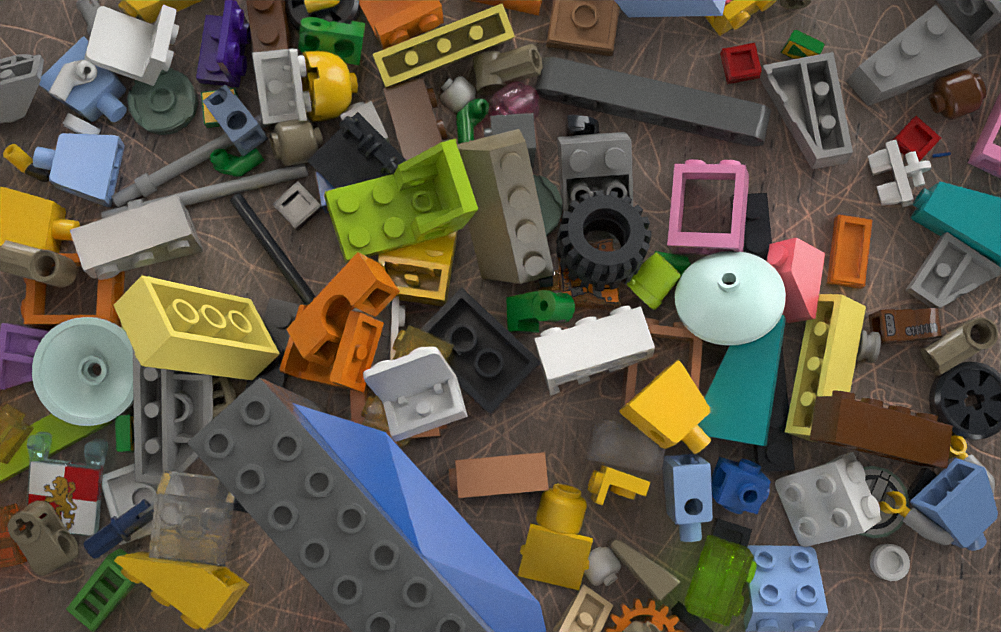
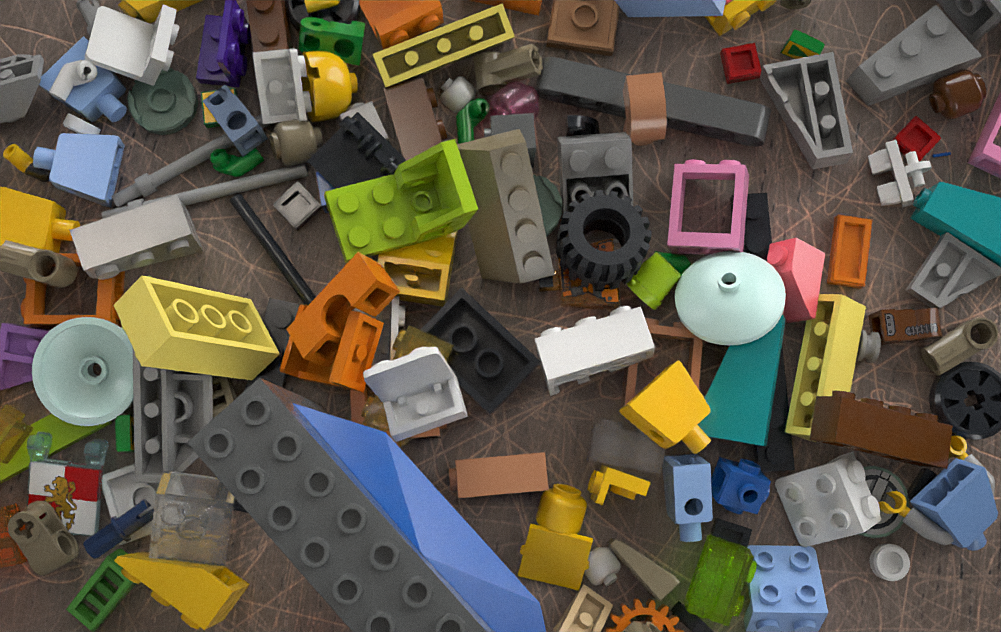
green leg [506,290,575,334] -> none
none -> nougat brick [623,72,667,146]

